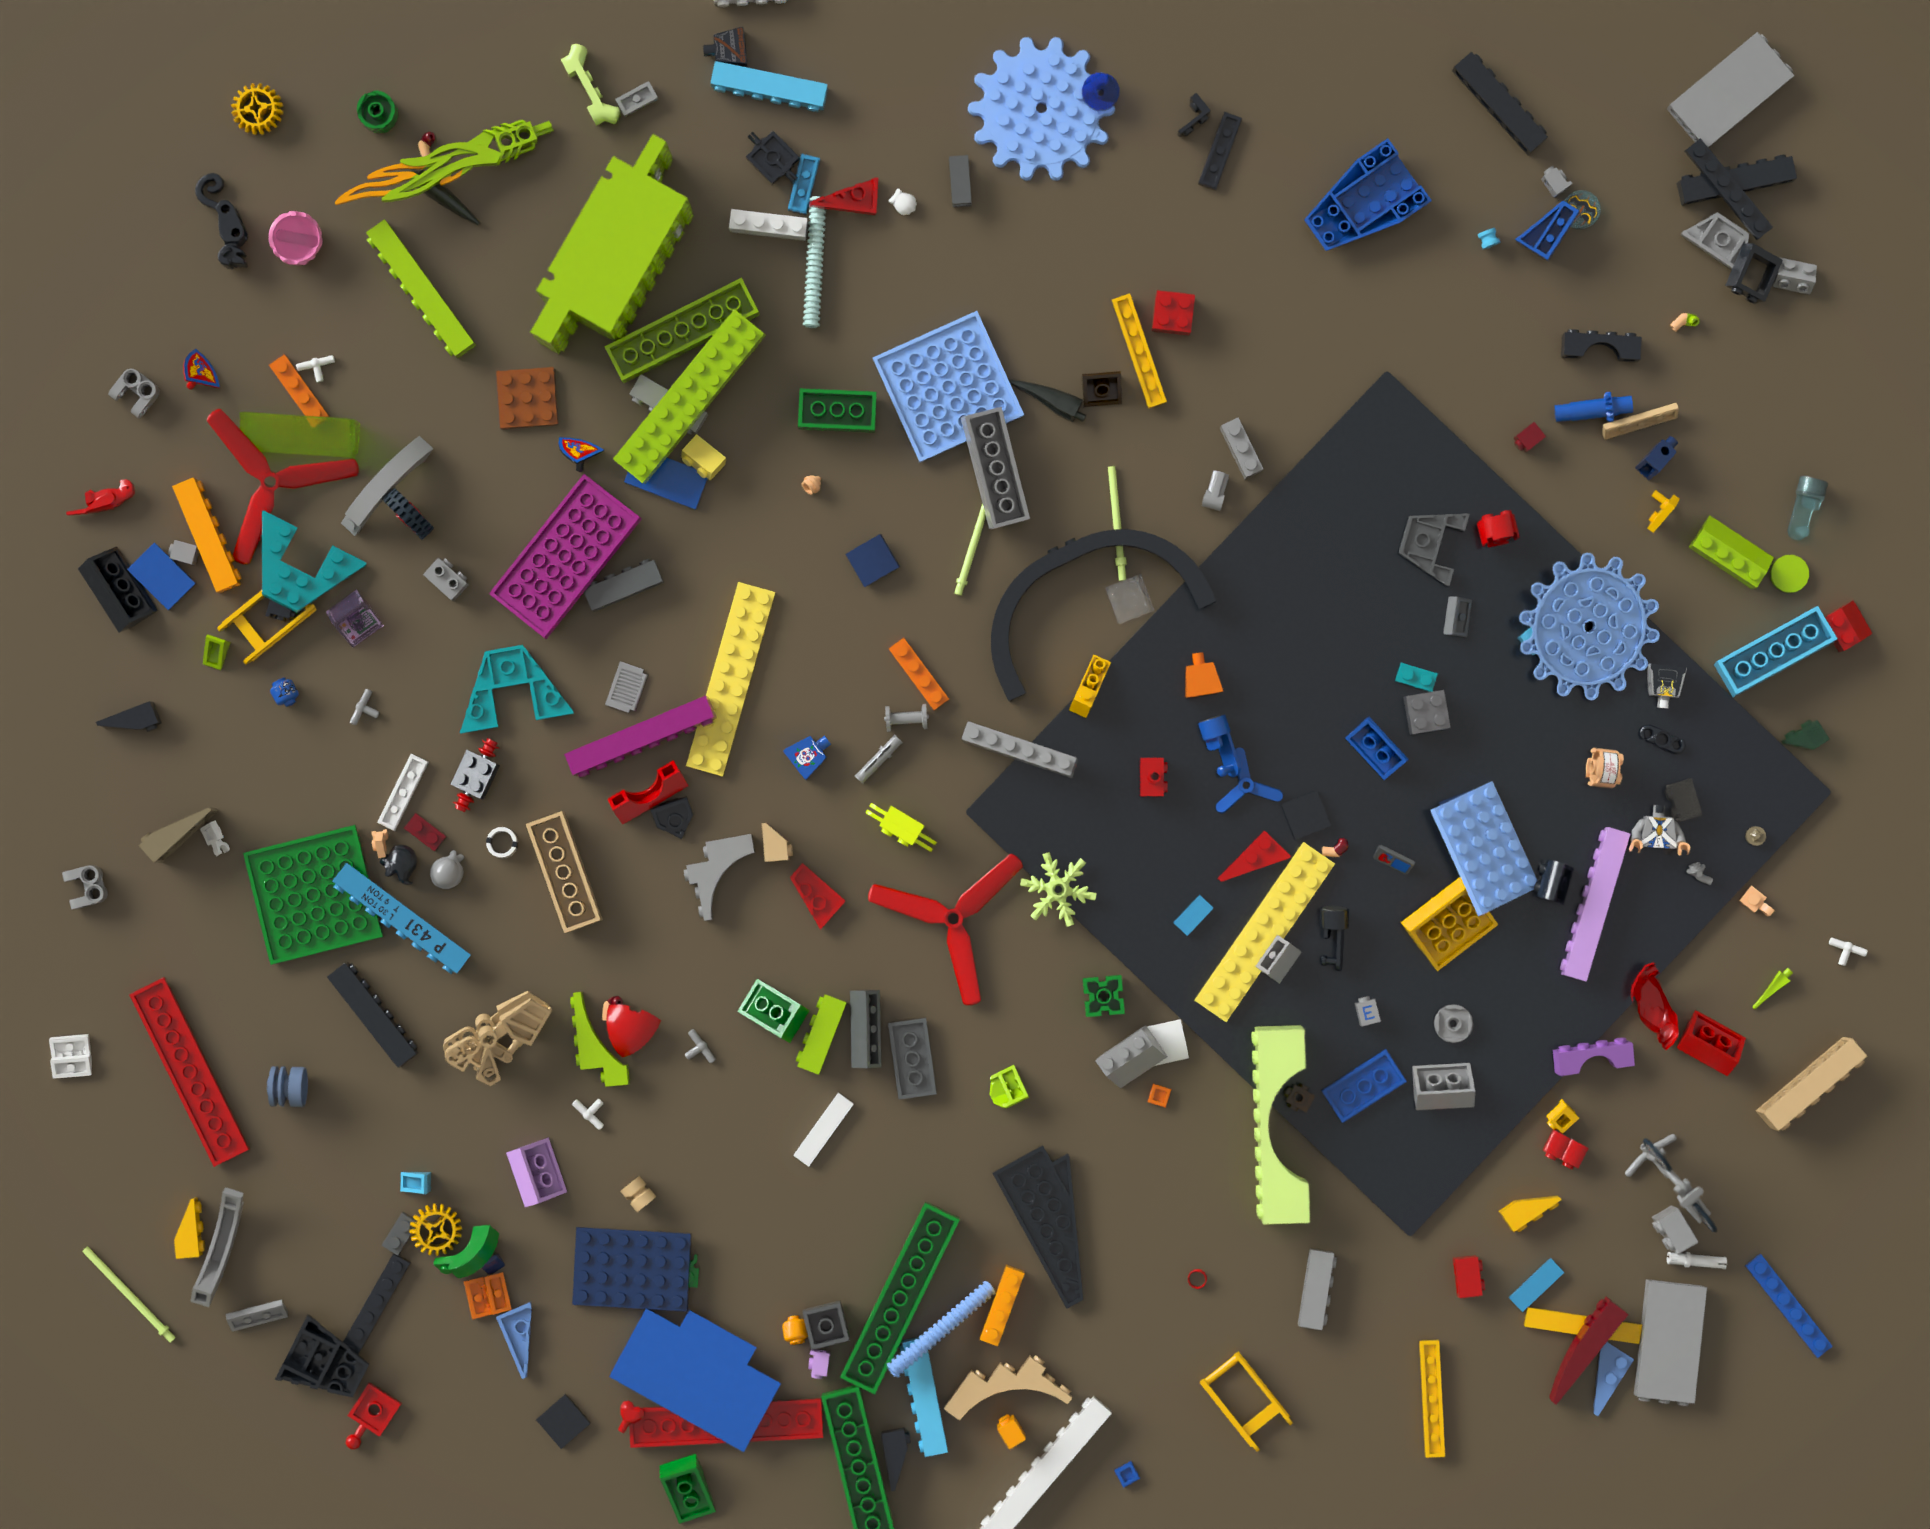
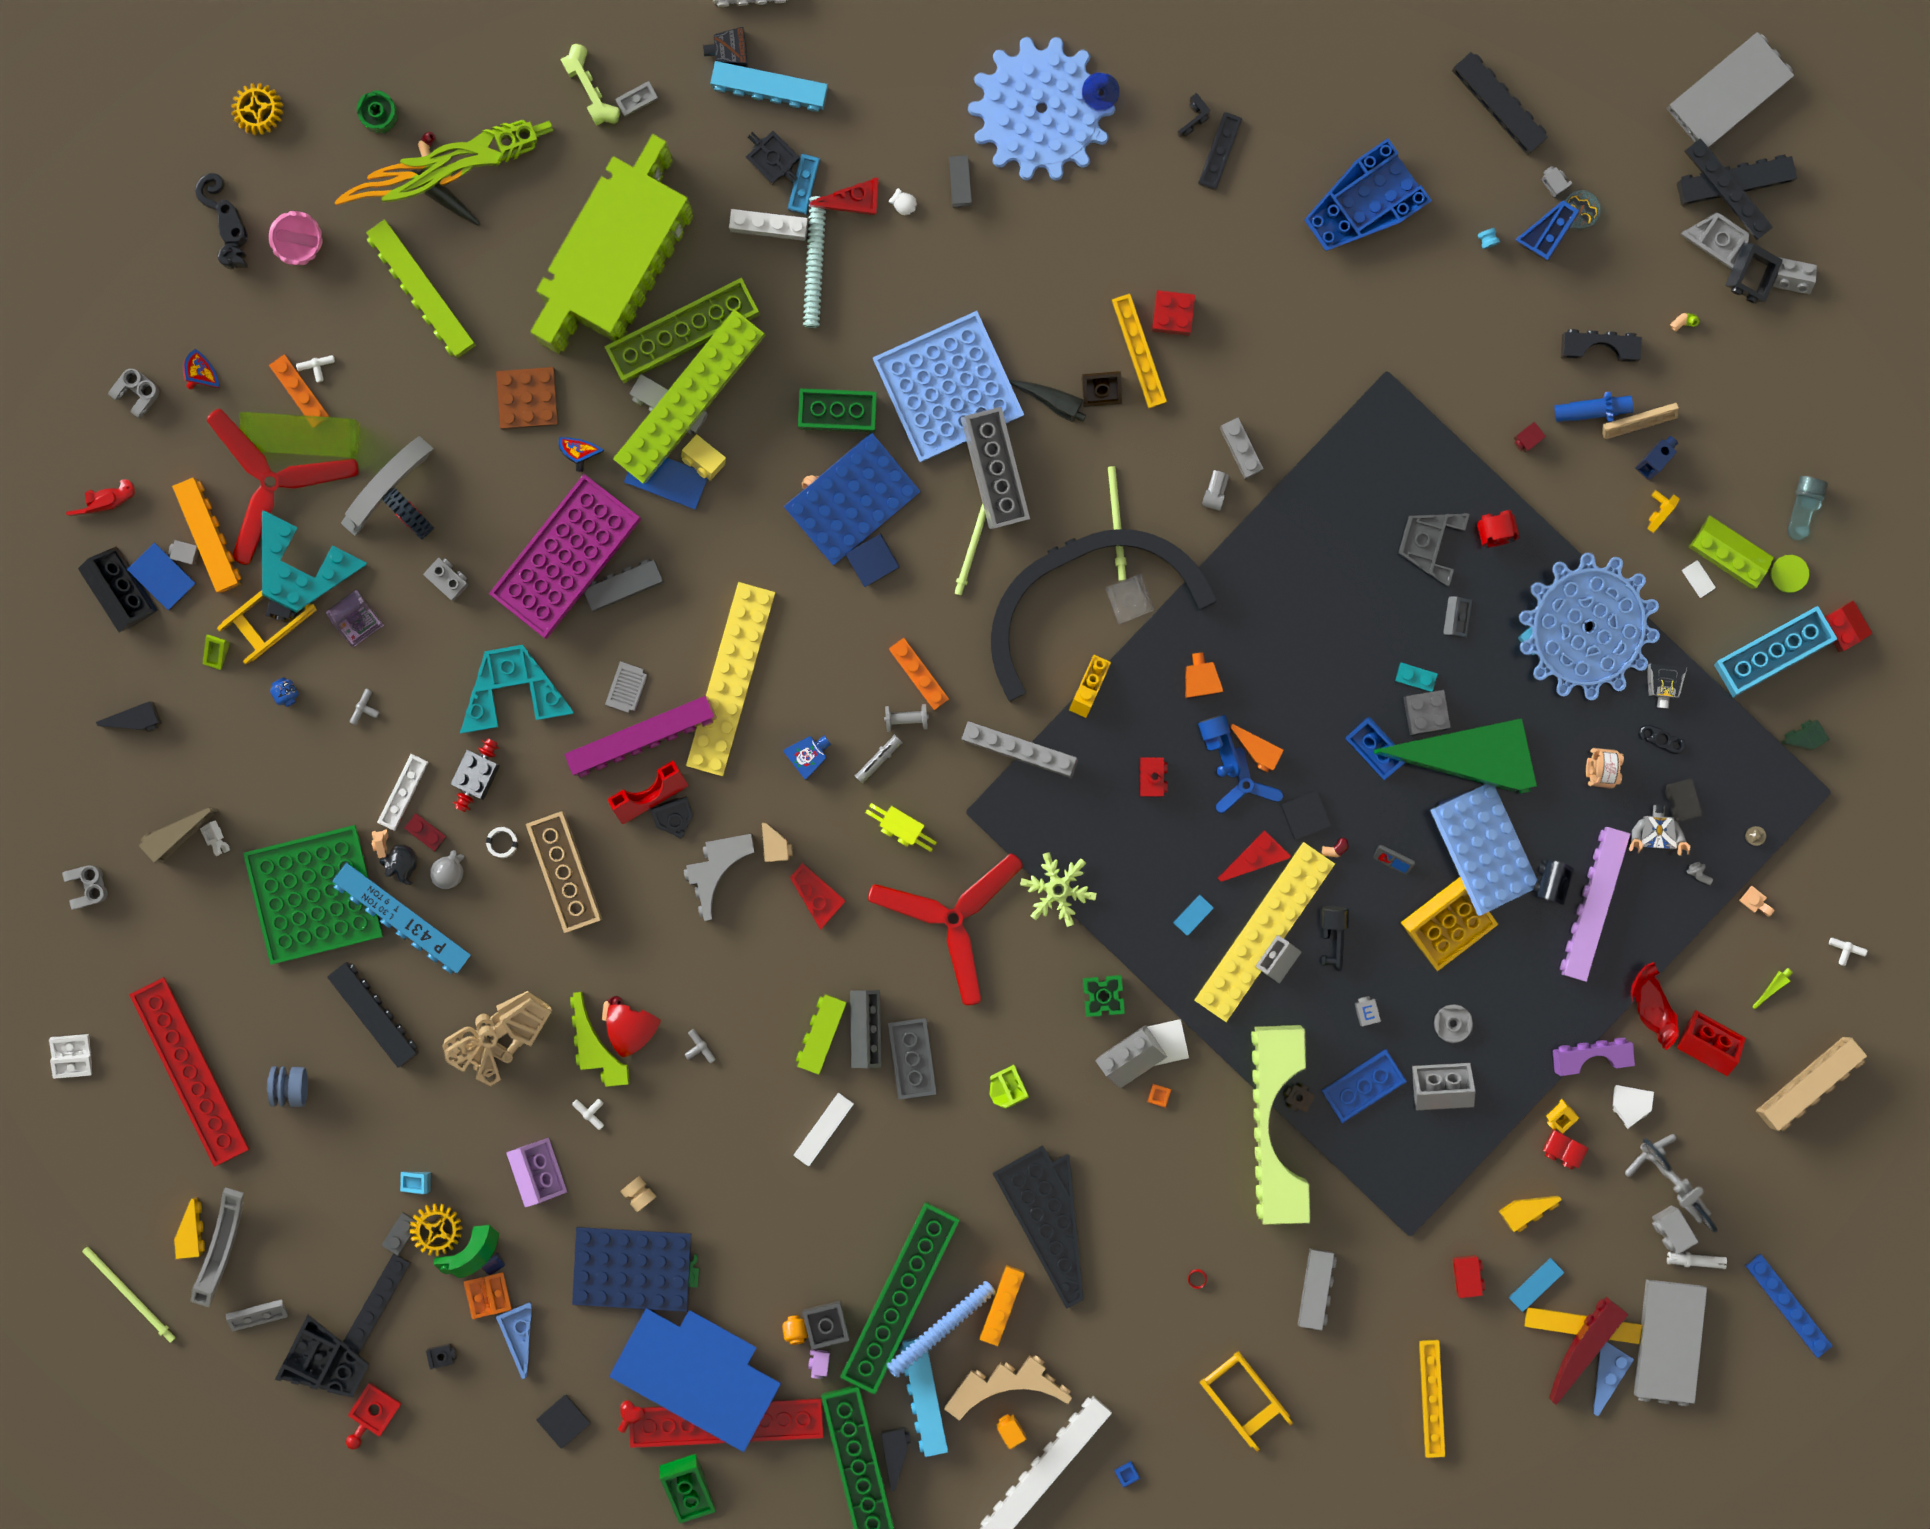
green slope [737,979,810,1043] -> none
none -> black brick [426,1343,457,1370]
none -> blue plate [783,433,921,565]
none -> orange slope [1230,724,1284,772]
none -> green slope [1373,718,1537,794]
none -> white slope [1613,1085,1654,1129]
none -> white sticker [1682,560,1716,598]

